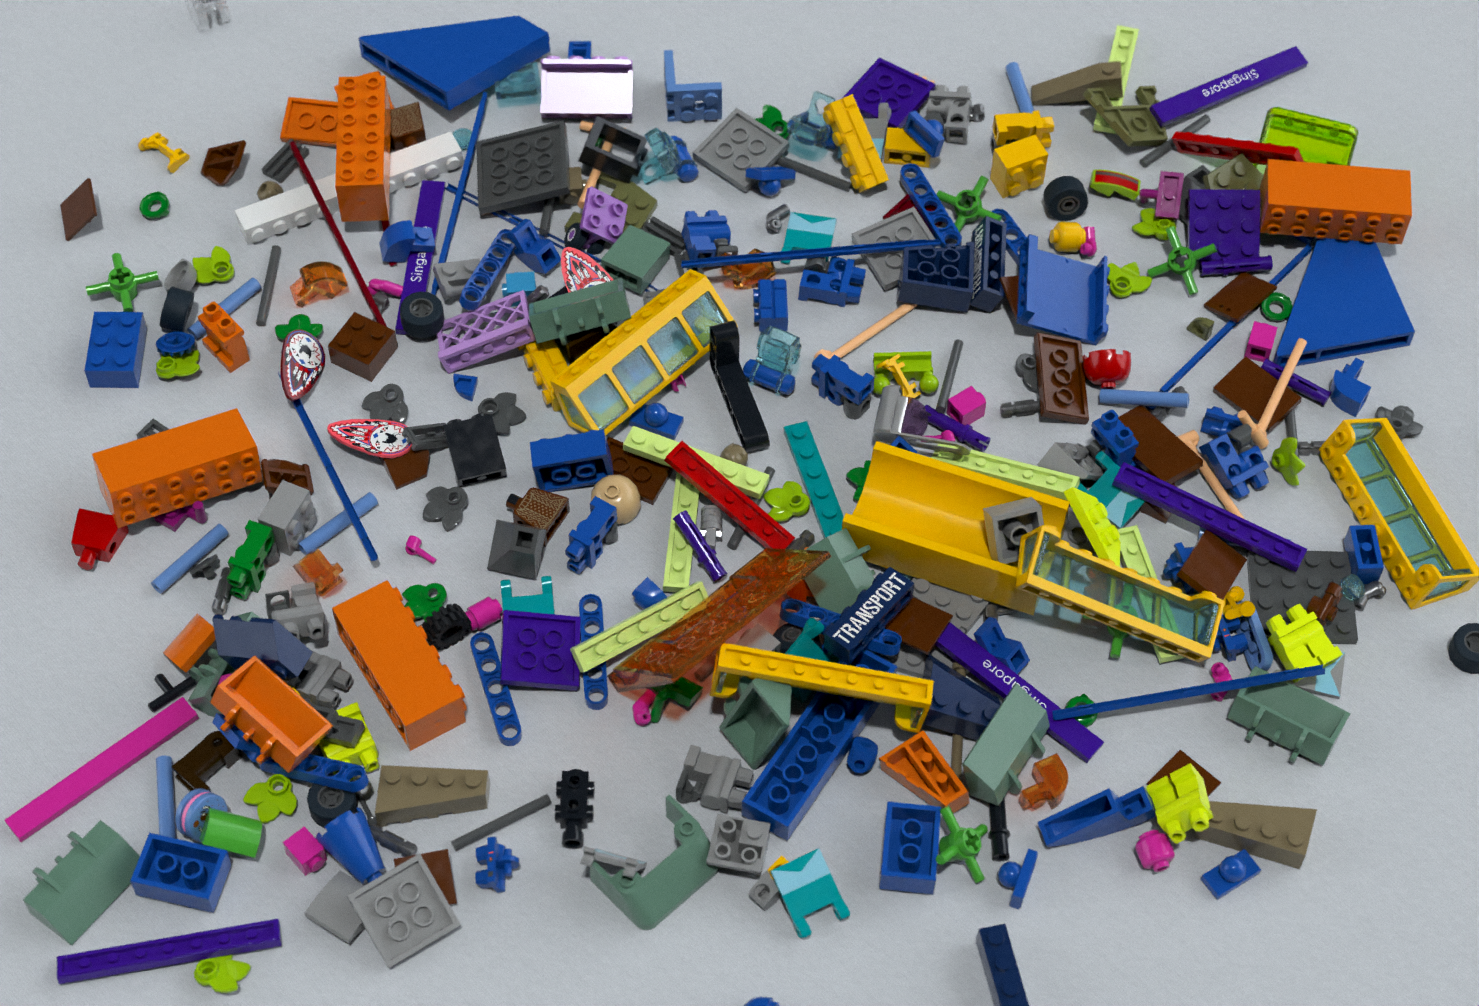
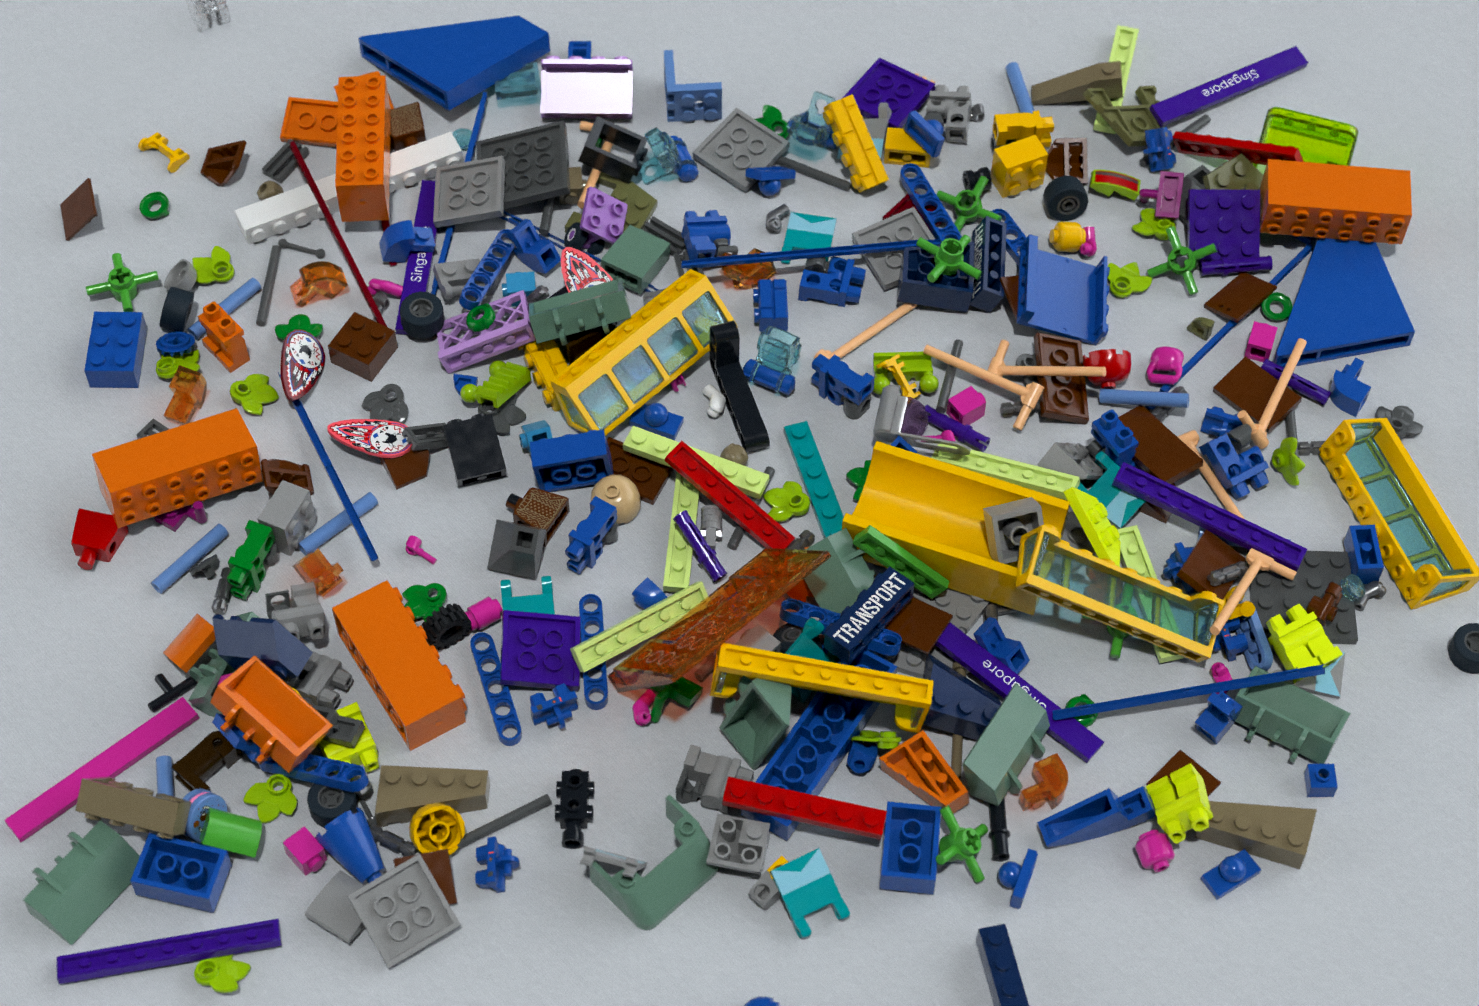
dark grey plate [422,486,468,532] -> none
none -> dark tan wedge [75,777,191,839]
none -> clear orange brick [163,365,207,425]
none -> lime plate [229,374,279,415]
none -> dark grey hinge [278,239,325,259]
none -> yellow cylinder [409,803,465,855]
none -> light grey plate [433,156,505,228]
none -> lime gear [460,360,531,408]
none -> green piece [466,303,495,332]
none -> dark azure brick [519,420,553,455]
none -> blue hips [530,683,578,729]
none -> white arm [703,384,726,418]
none -> red plate [722,777,887,840]
none -> lime plate [851,730,901,749]
none -> bright green plate [853,525,950,599]
none -> bright green bar [916,235,982,282]
none -> light nougat bar [923,345,1044,431]
none -> black wheel [963,167,992,191]
none -> light nougat bar [987,340,1106,384]
none -> reddish brown slope [1046,138,1088,184]
none -> blue hips [1143,127,1176,172]
none -> dark pink piece [1146,347,1184,385]
none -> blue brick [1195,690,1242,745]
none -> flat silver axle [1207,561,1248,586]
none -> light nougat bar [1210,548,1297,635]
none -> blue plate [1304,764,1338,797]

